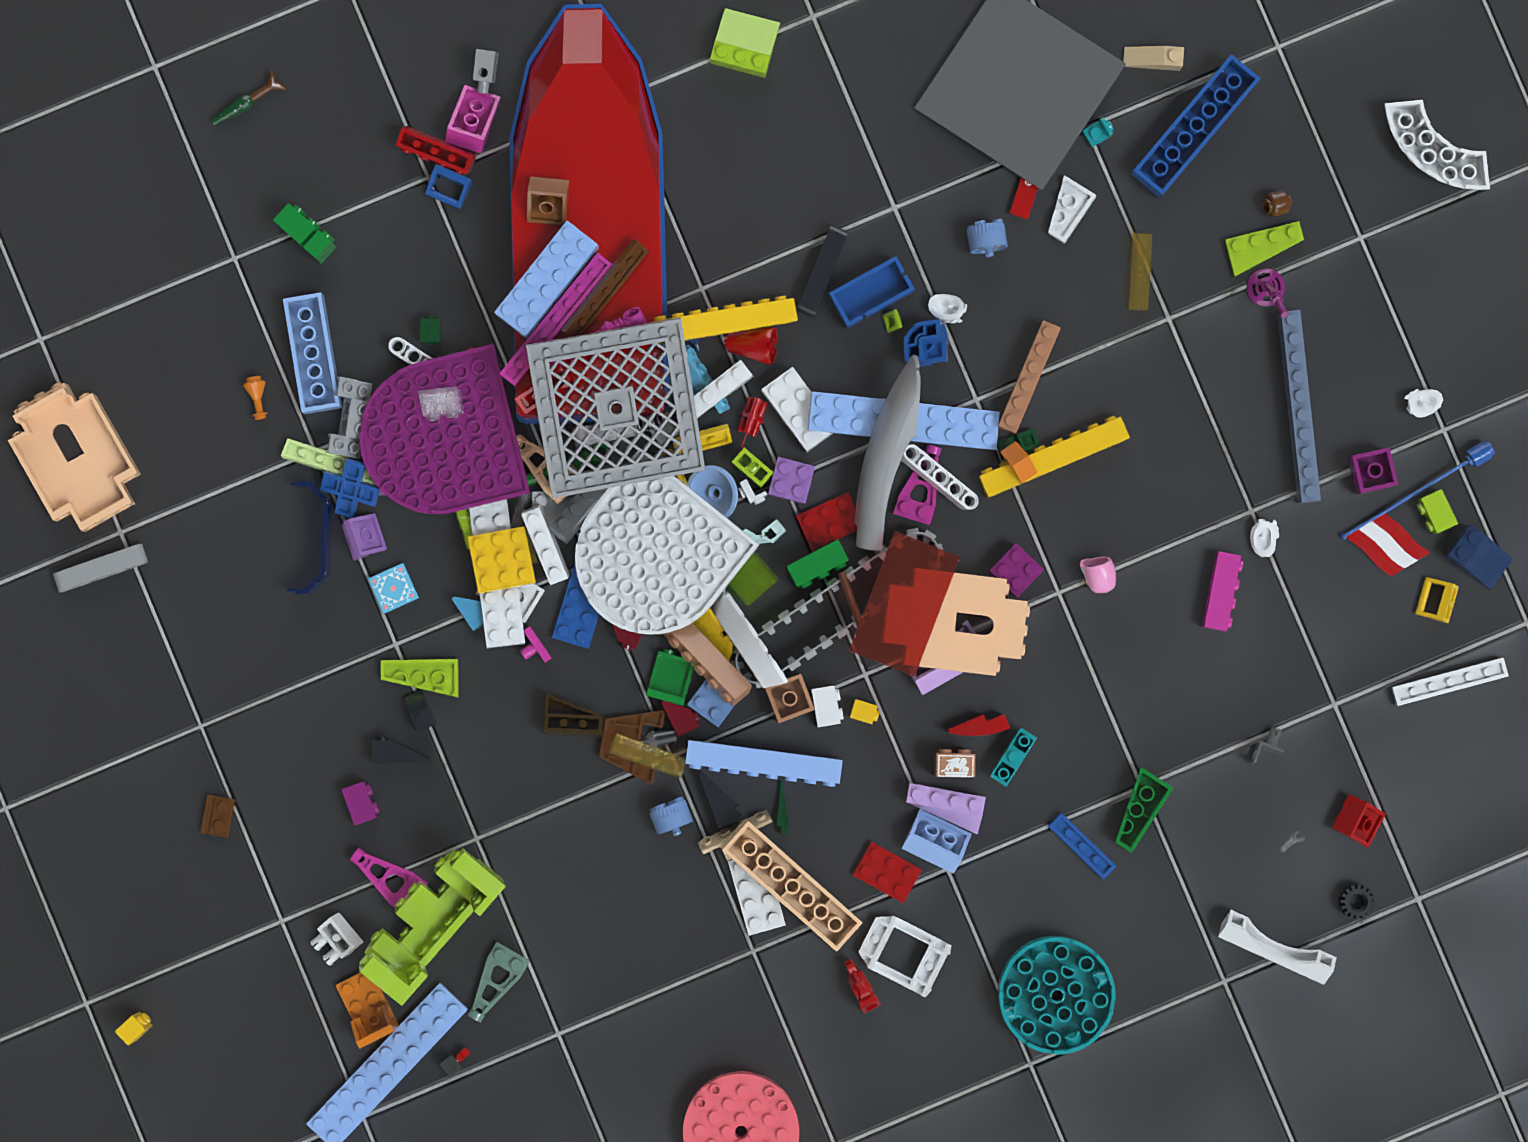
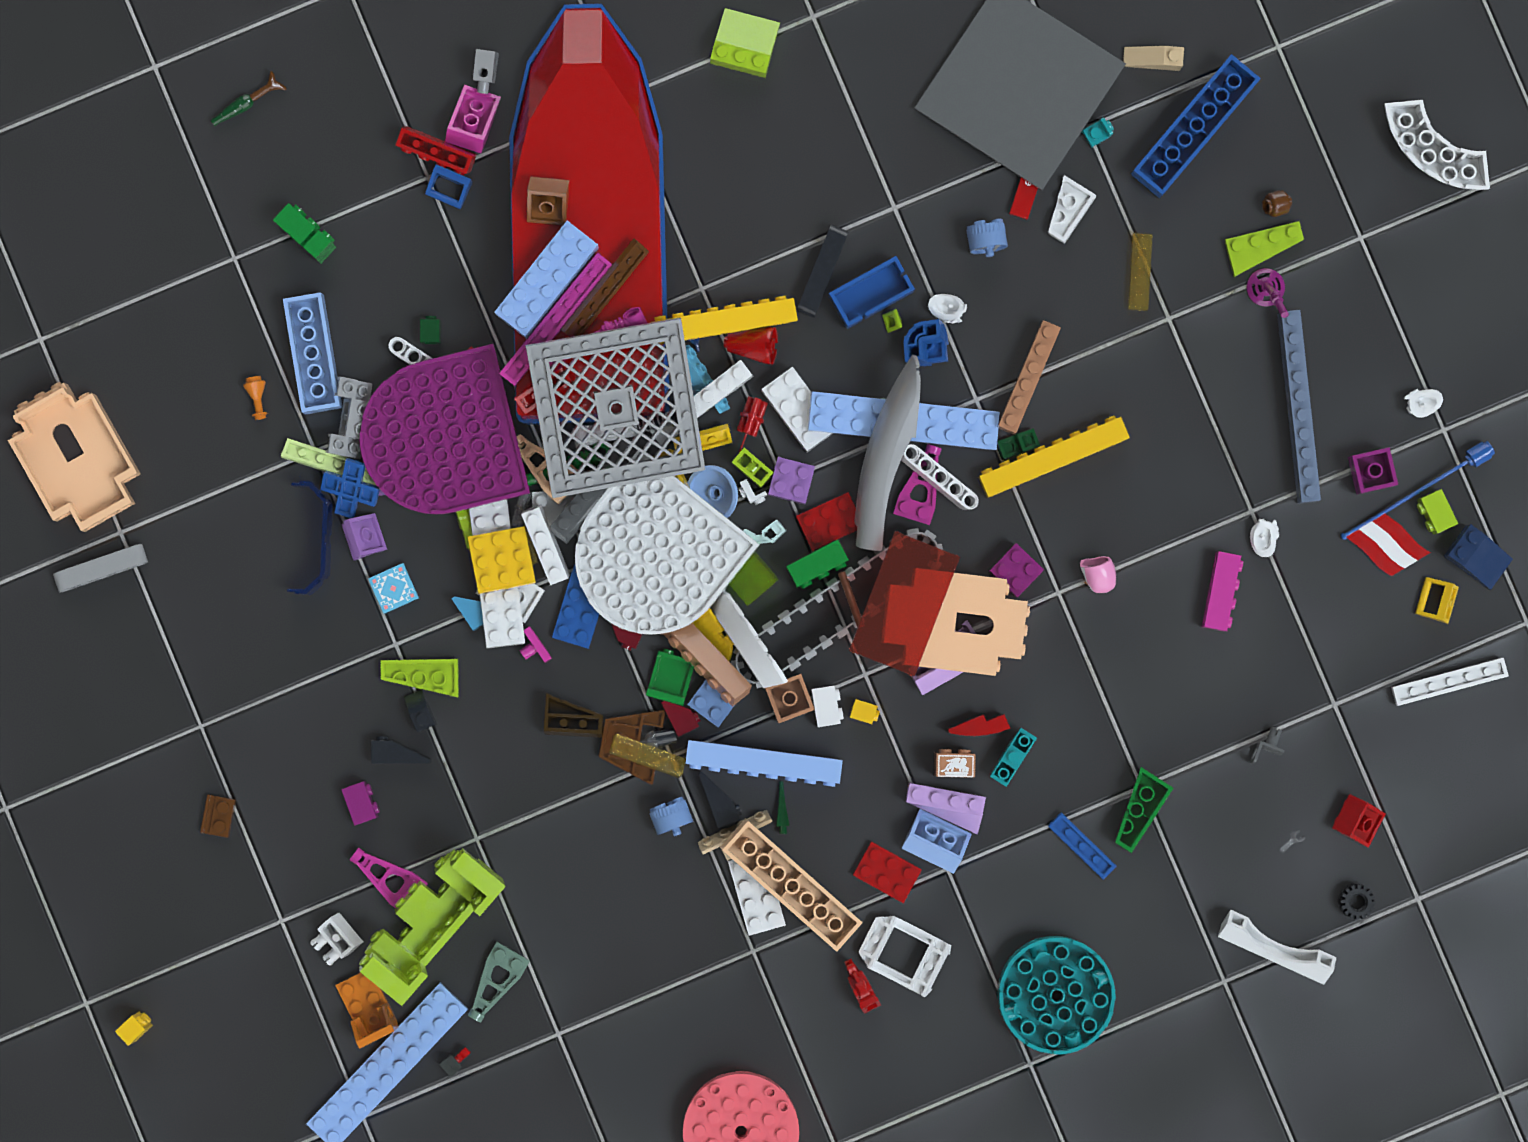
clear slope [418,386,464,421] -> none
orange slope [1000,441,1038,484] -> none

